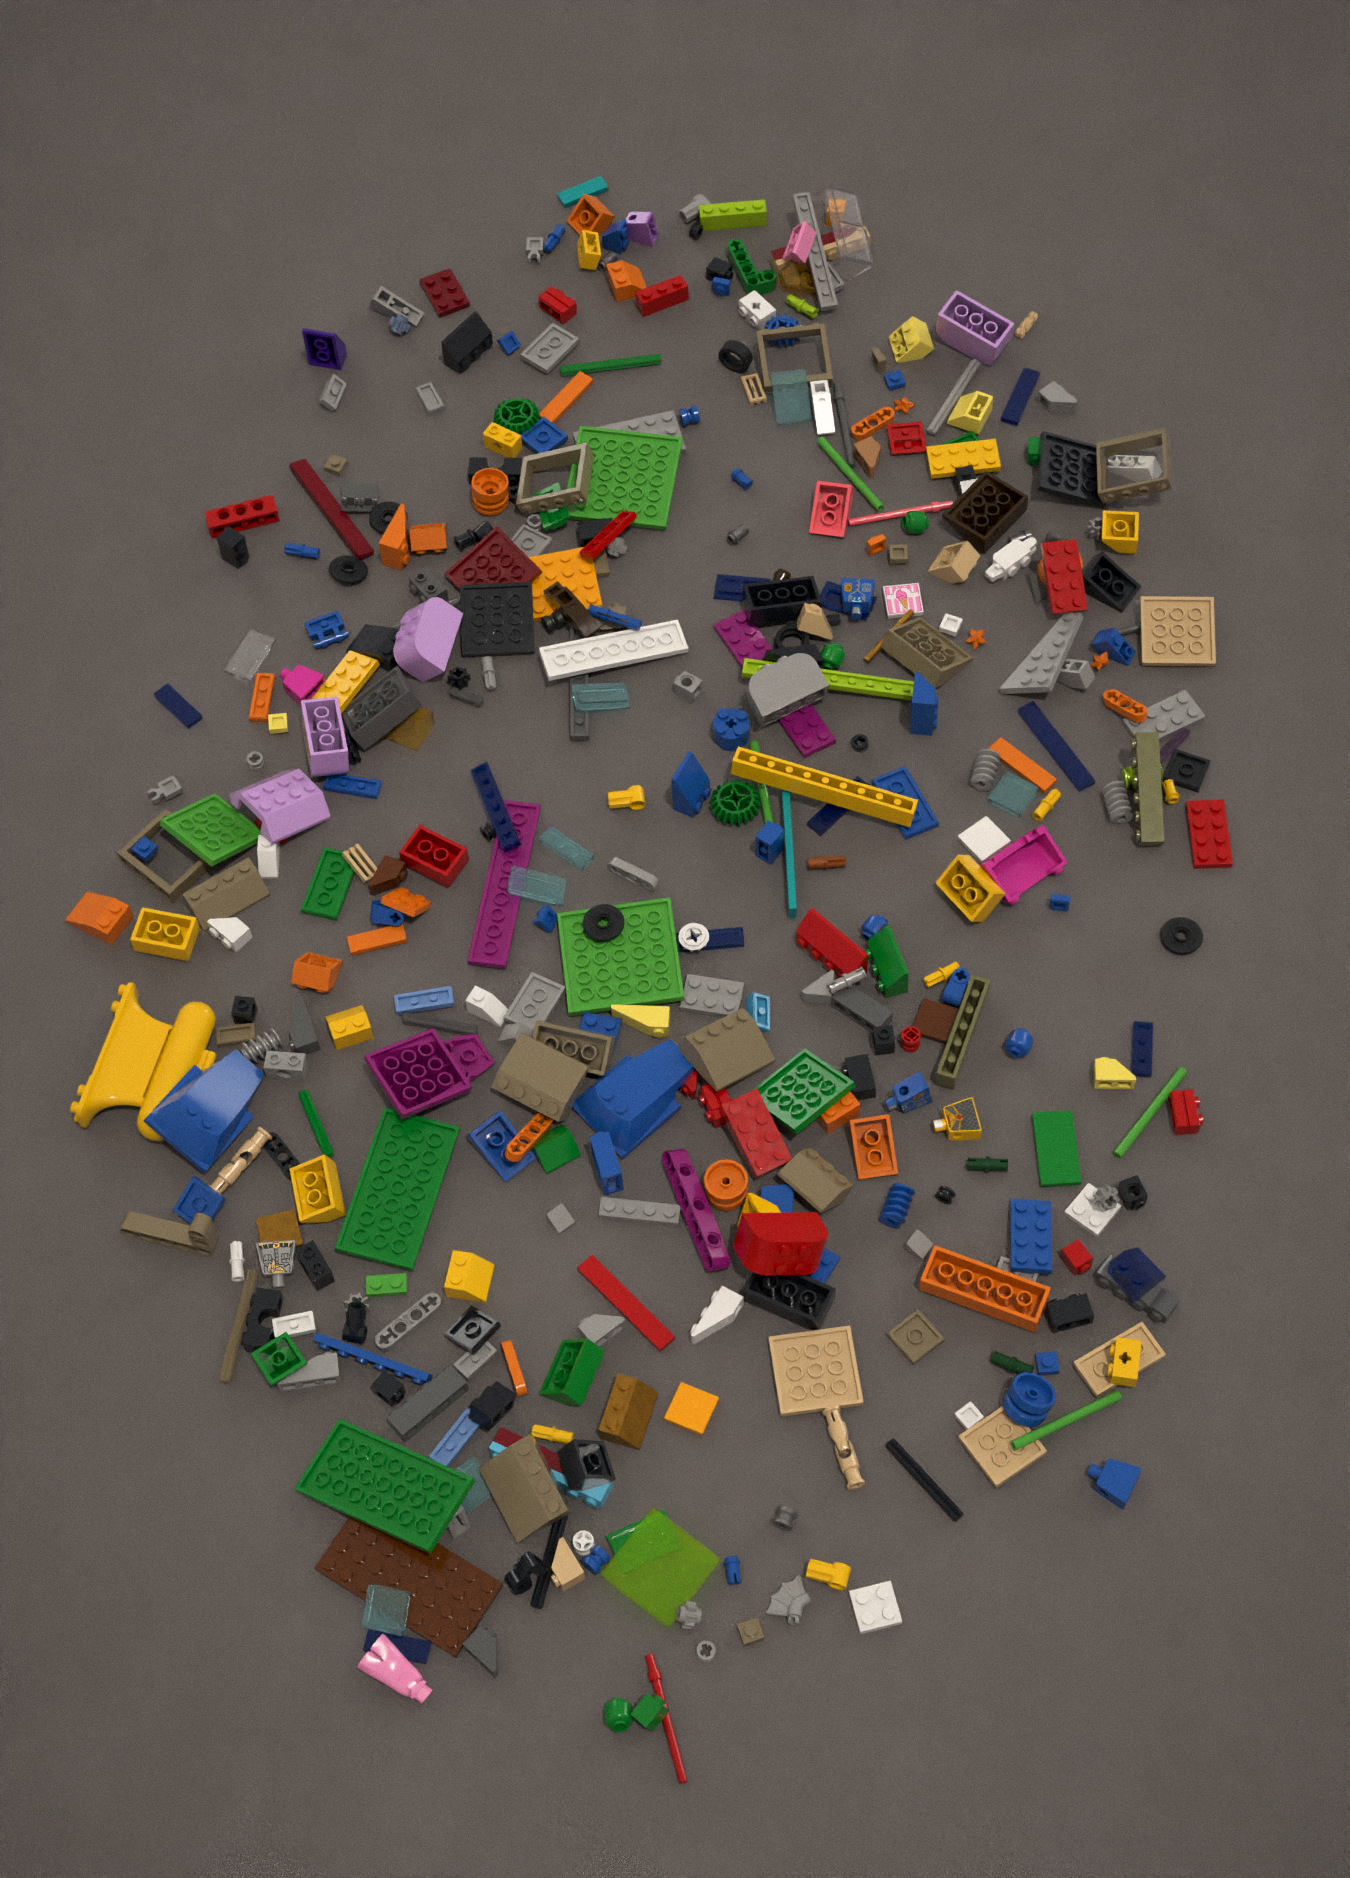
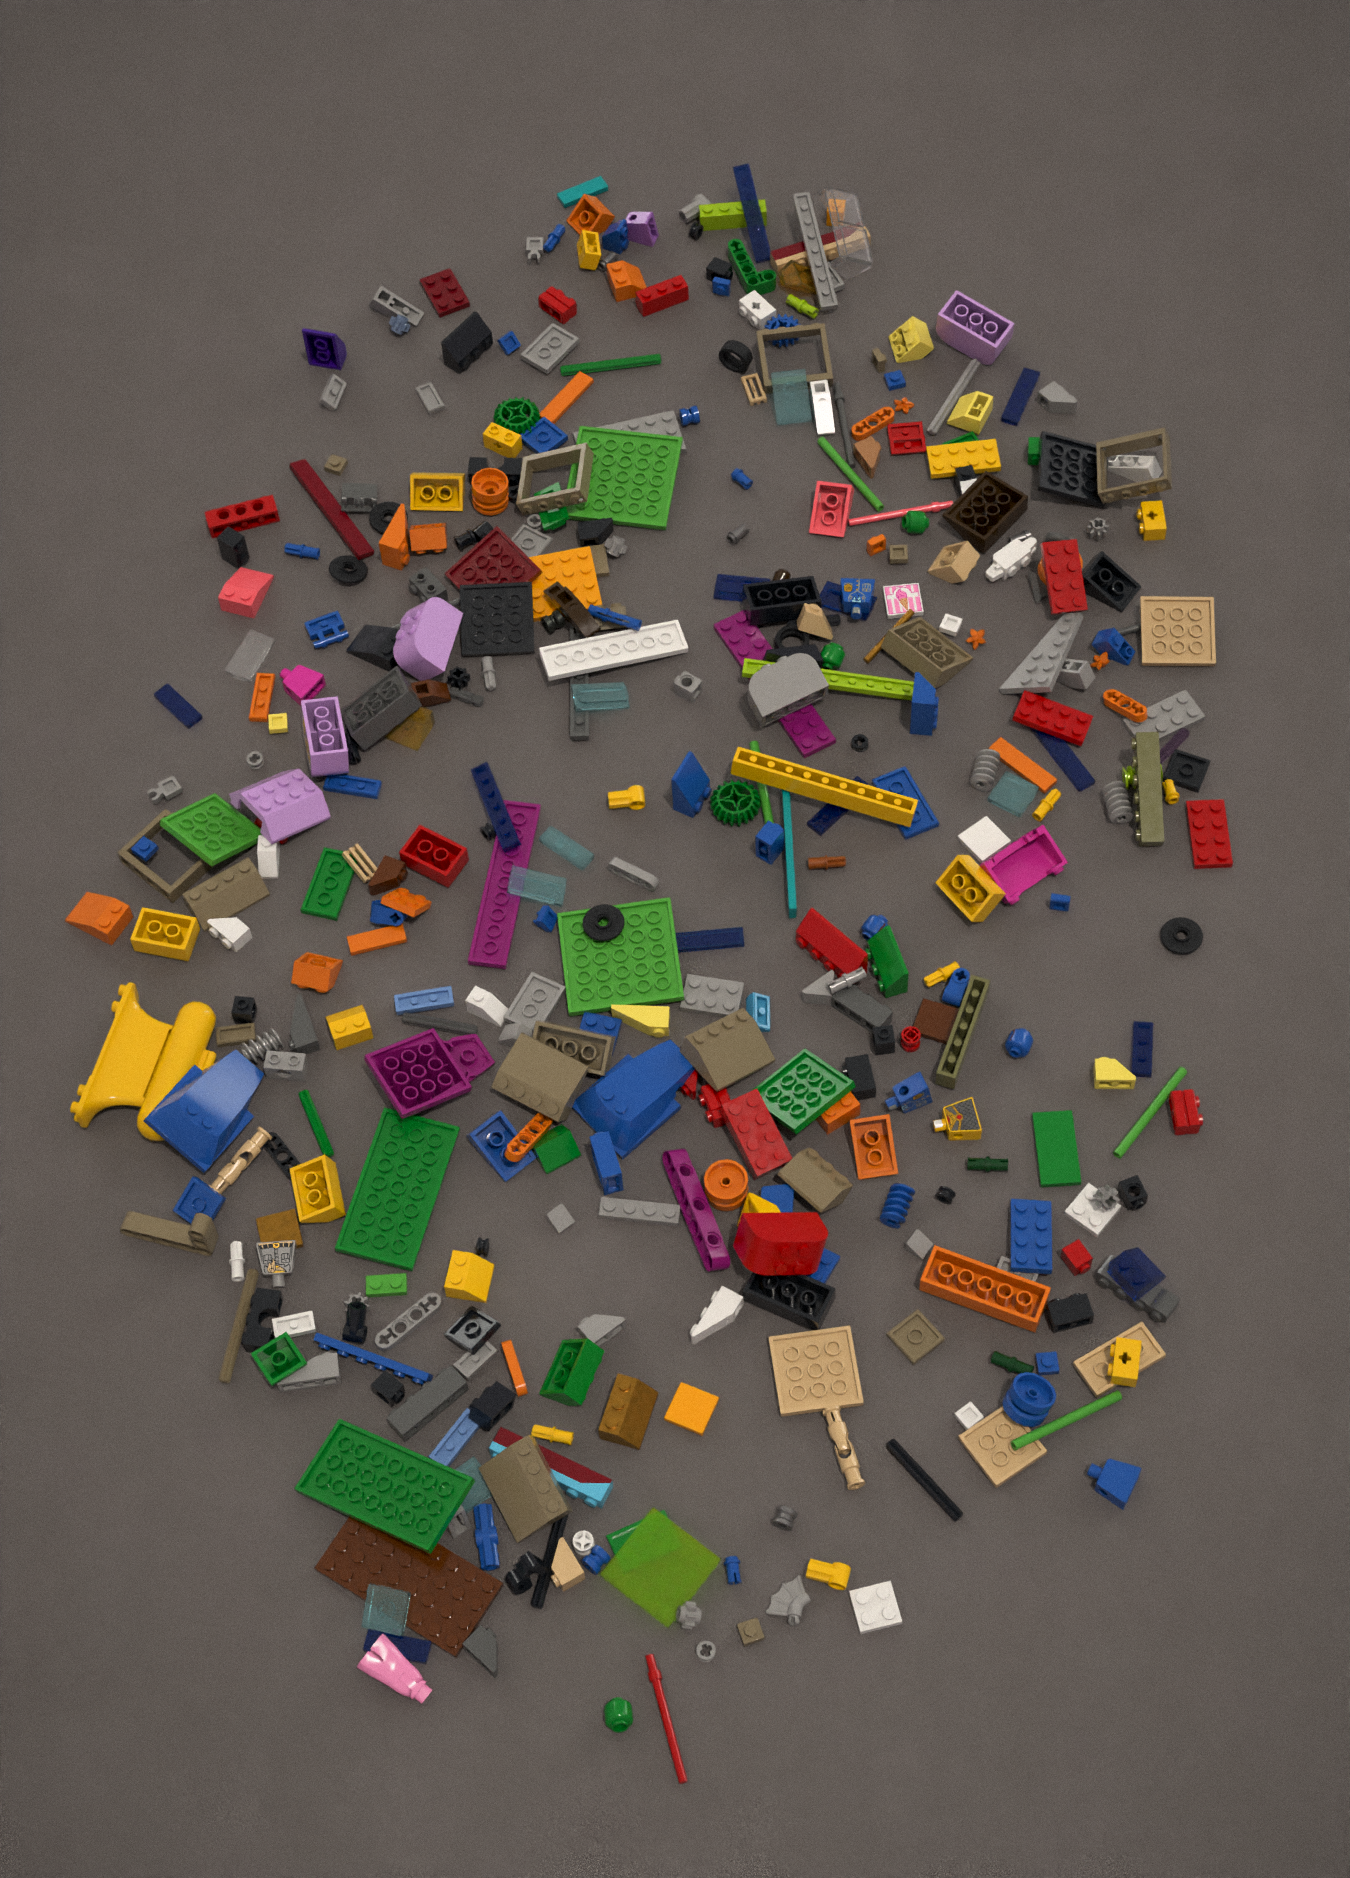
black brick [295,1240,335,1291] -> none
yellow plate [311,651,380,714] -> none
black slope [557,1440,616,1490] -> none
red tile [577,1255,675,1352] -> none
red tile [579,511,637,559] -> none
green brick [631,1693,669,1731] -> none
white gear [678,923,709,952] -> none
blue brick [713,708,750,751] -> none
bright pink slope [782,221,816,264] -> none
tan axle [1015,311,1038,339] -> none
yellow slope [1102,510,1139,554] -> none
none -> coral slope [218,567,274,618]
none -> yellow slope [410,472,465,511]
none -> reddish brown slope [411,679,451,708]
none -> blue piece [474,1503,500,1571]
none -> black bush [477,1238,489,1256]
none -> clear blue tile [733,163,770,263]
none -> red plate [1012,690,1094,747]
none -> yellow brick [1137,500,1167,541]

